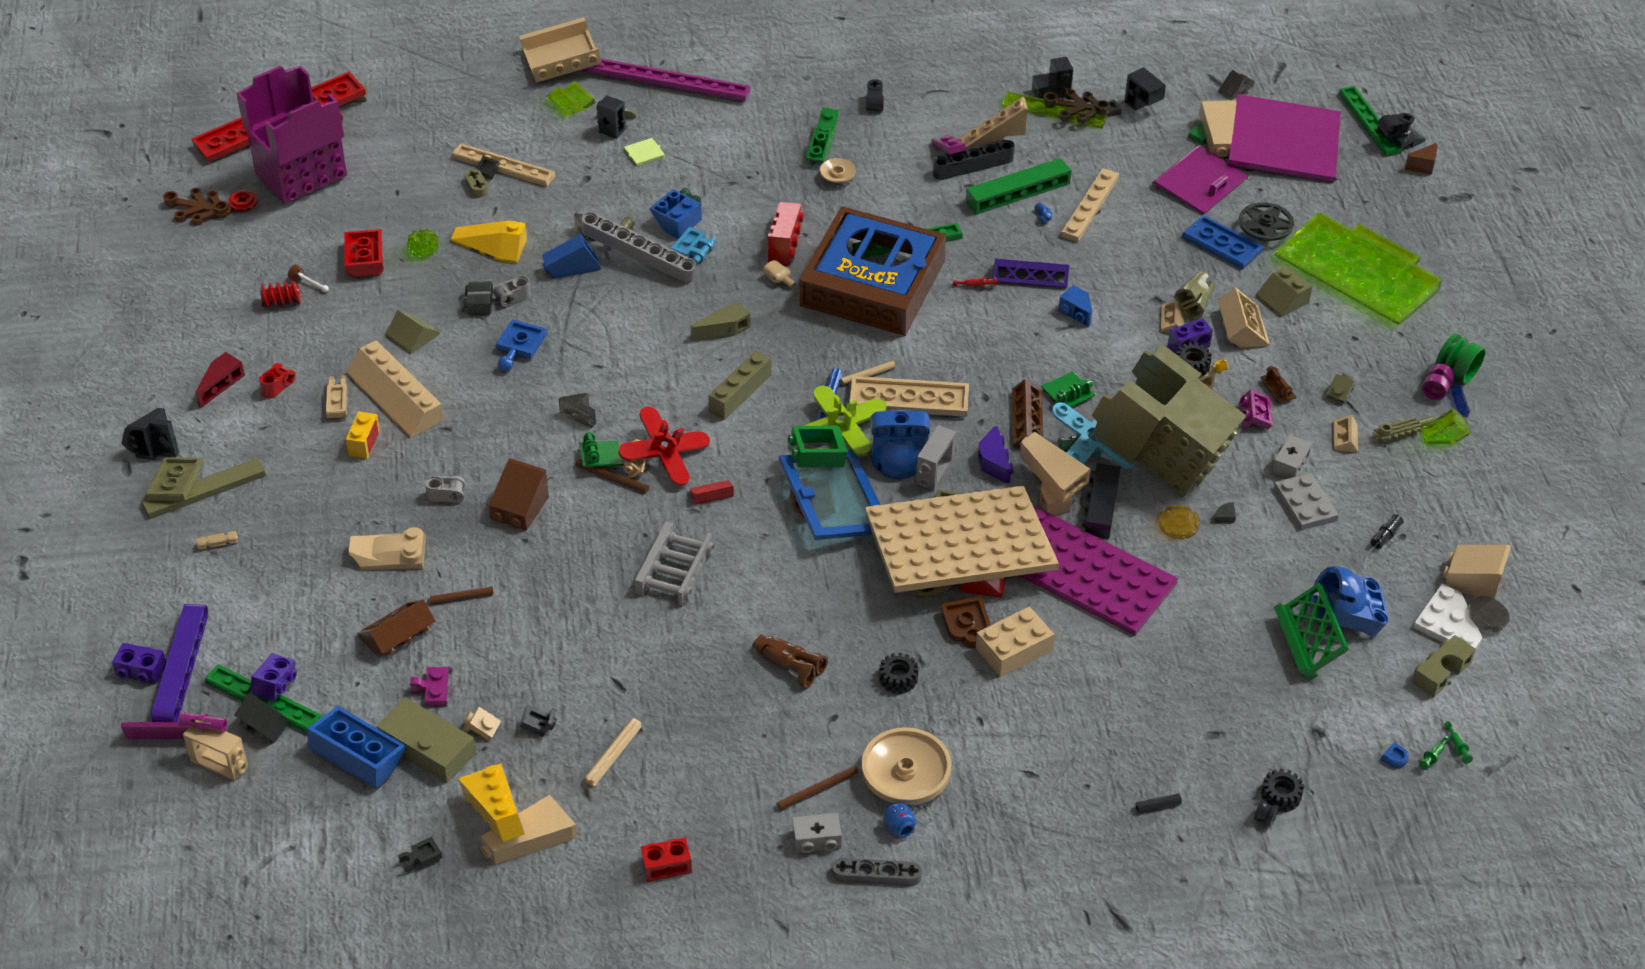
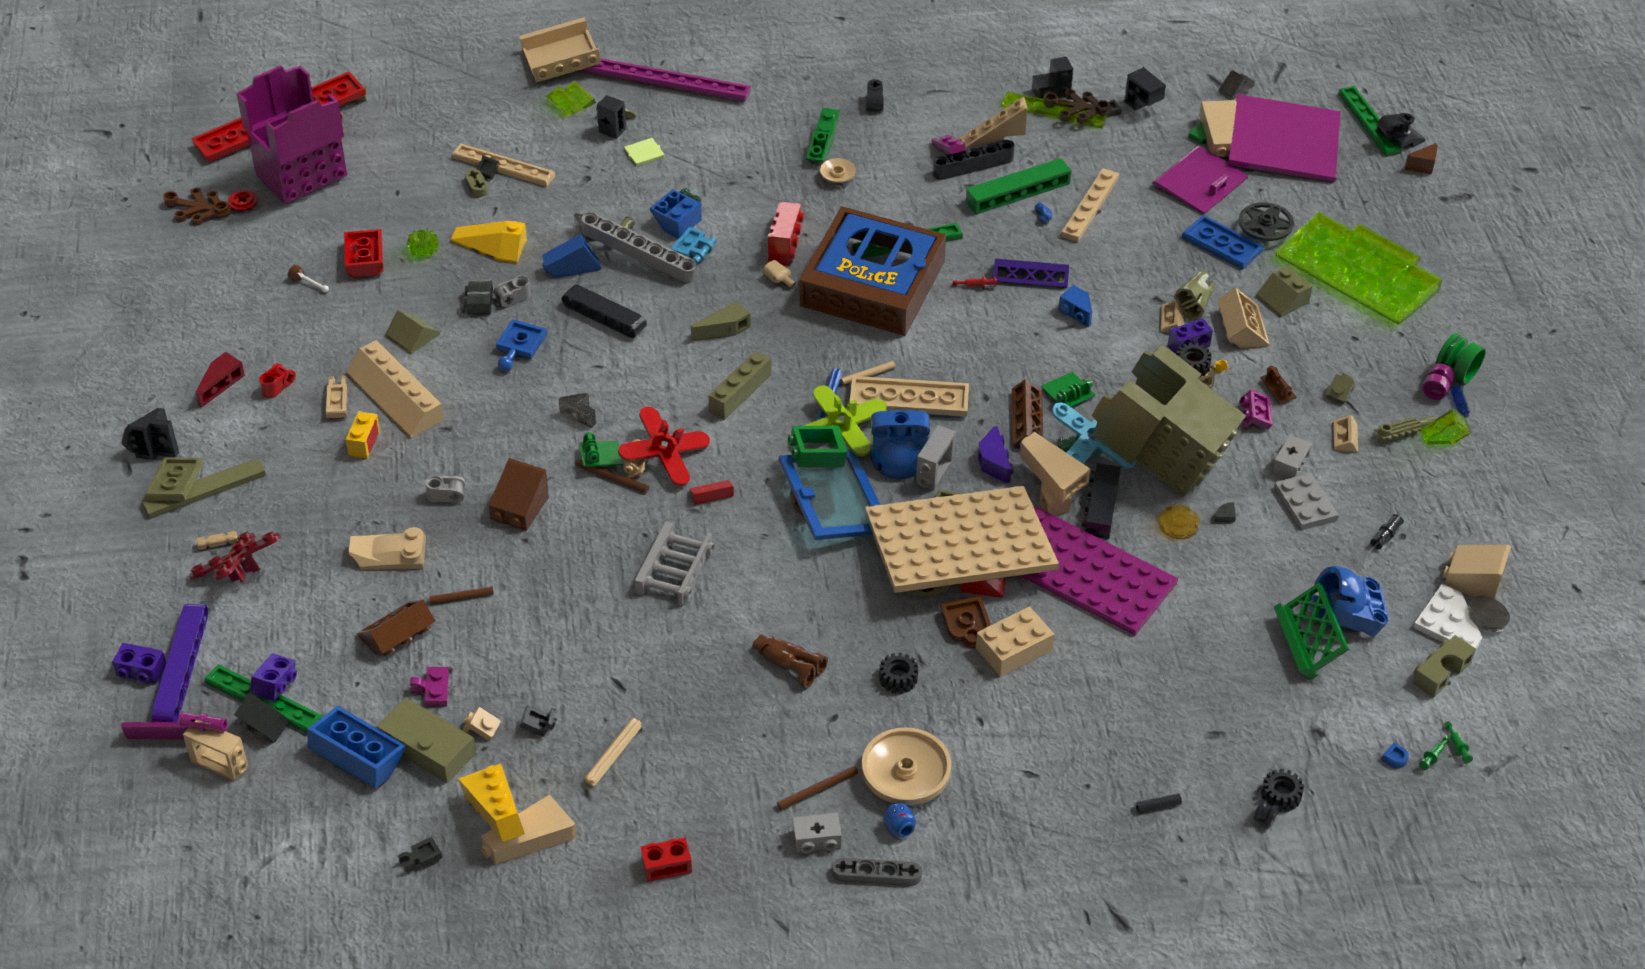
red piece [260,280,301,307] -> none
none -> dark red piece [189,531,281,583]
none -> black beam [561,284,647,338]

